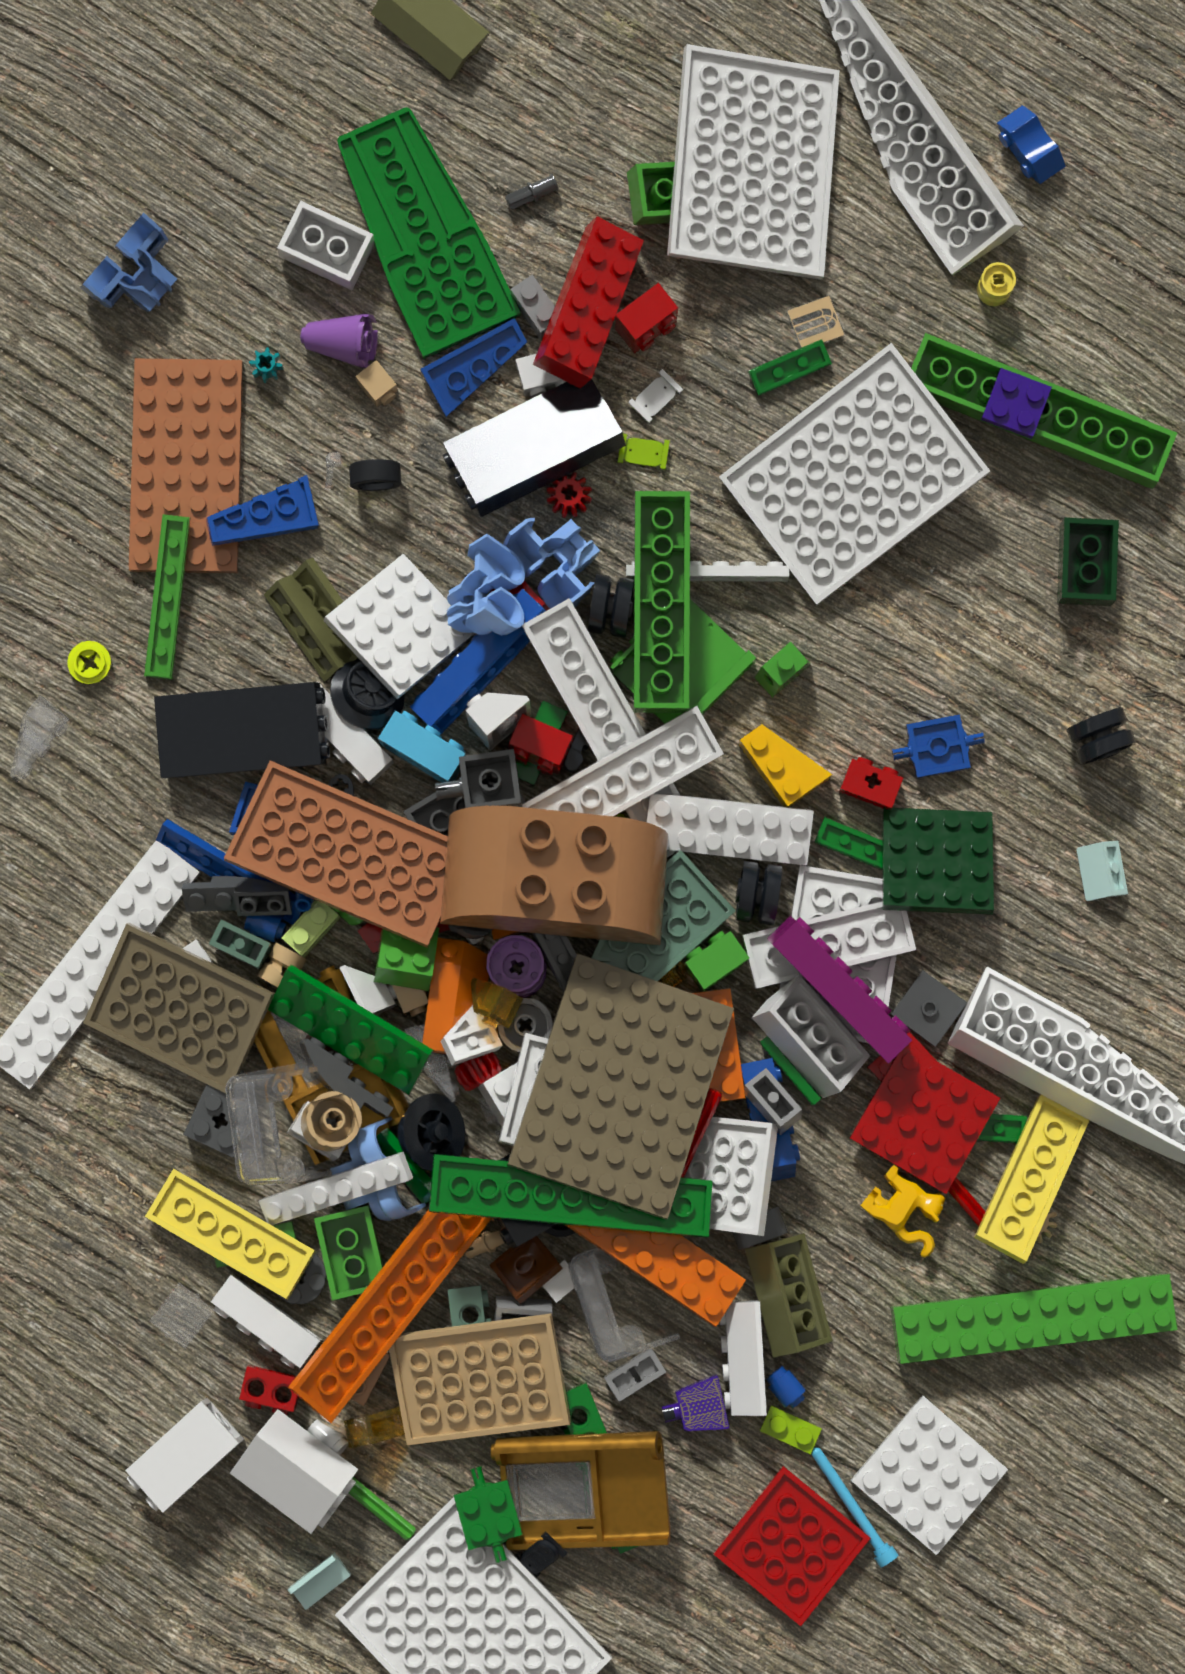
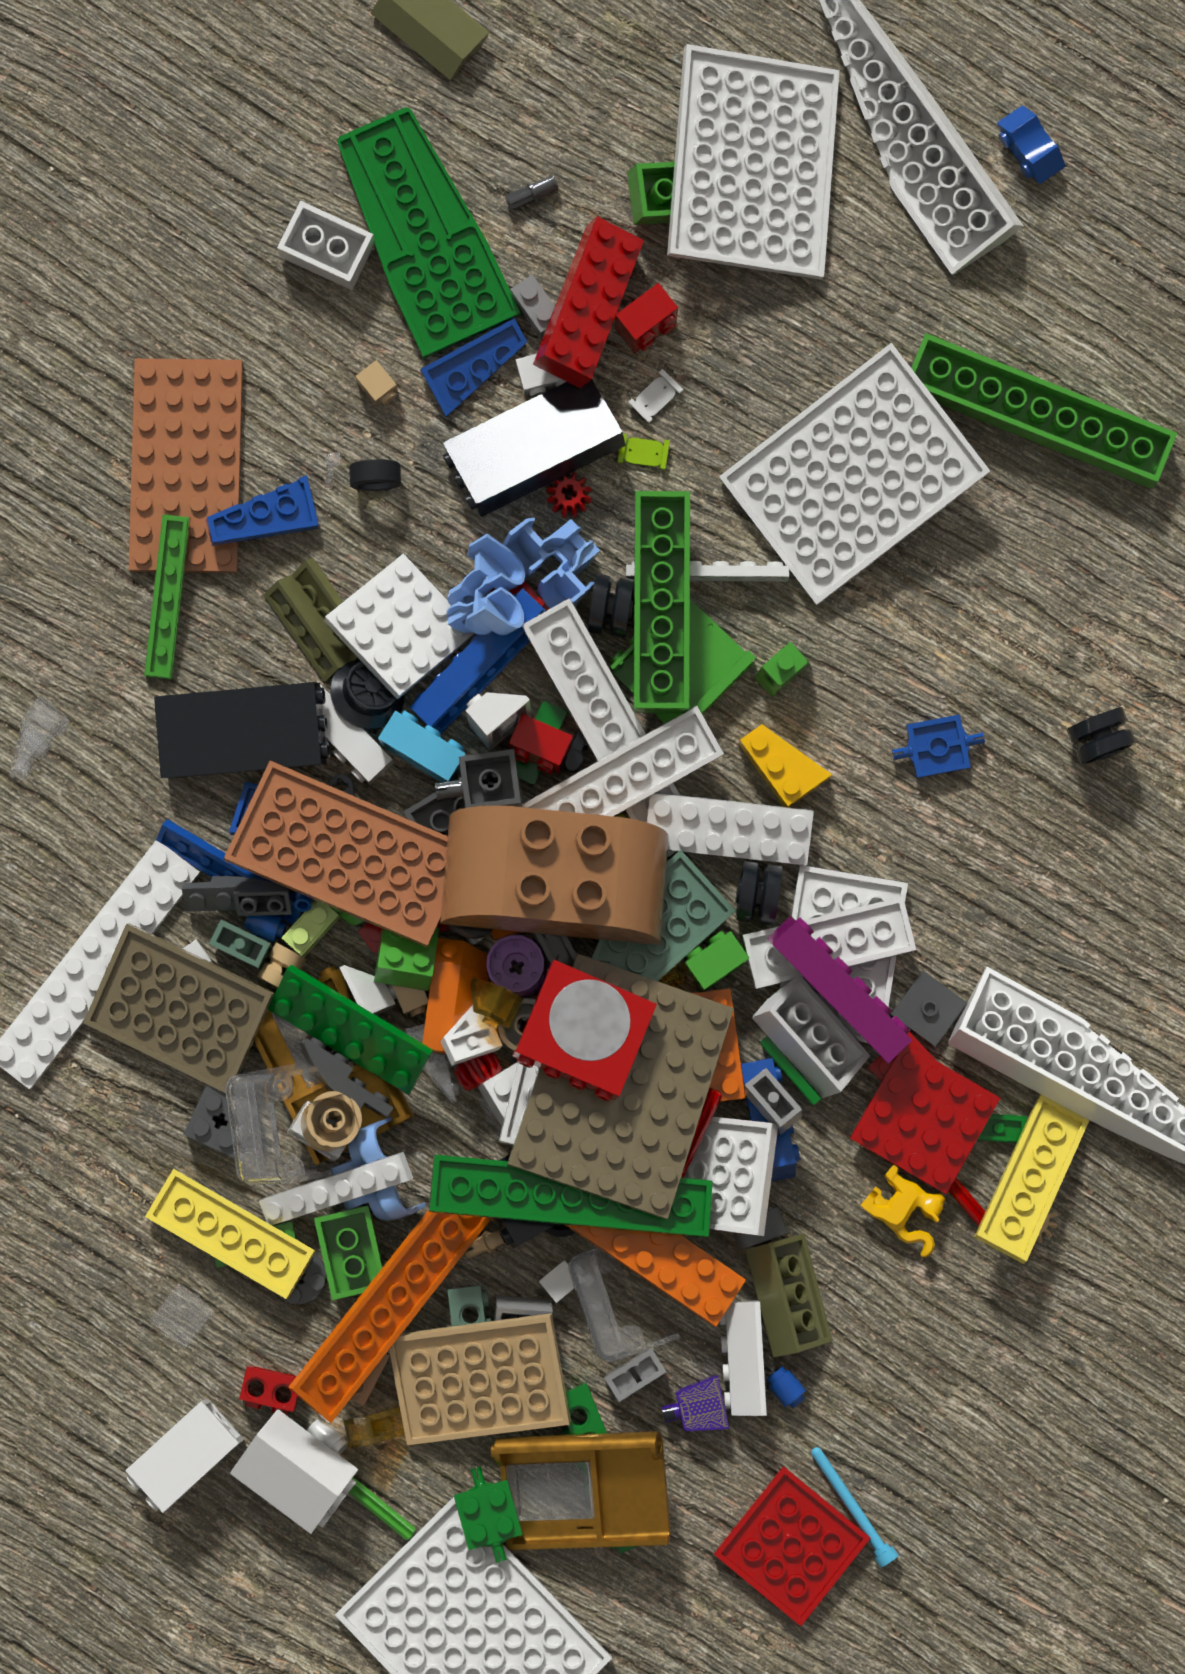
neon yellow gear [67,641,112,685] -> none
medium blue piece [80,212,177,312] -> none
white brick [211,1274,322,1369] -> none
teal gear [249,347,284,383] -> none
light aqua panel [288,1552,351,1610] -> none
medium lavender cone [300,314,378,368] -> none
green tile [376,1128,431,1204] -> none
black wheel [398,1093,466,1171] -> none
reddish brown plate [489,1236,563,1304] -> none
black piece [515,1531,567,1578] -> none
green tile [747,339,832,396] -> none
lime plate [759,1405,822,1454] -> none
piece [786,295,845,348] -> none
green tile [814,817,882,871] -> none
red brick [839,757,903,810] -> none
white plate [851,1395,1008,1555] -> none
dark green plate [882,807,994,915] -> none
bright green brick [890,1274,1177,1364] -> none
light yellow wheel [977,262,1016,306] -> none
dark purple plate [981,368,1052,439] -> none
dark green brick [1057,517,1119,606] -> none
light aqua panel [1077,841,1128,901] -> none
none -> panel [512,960,657,1101]

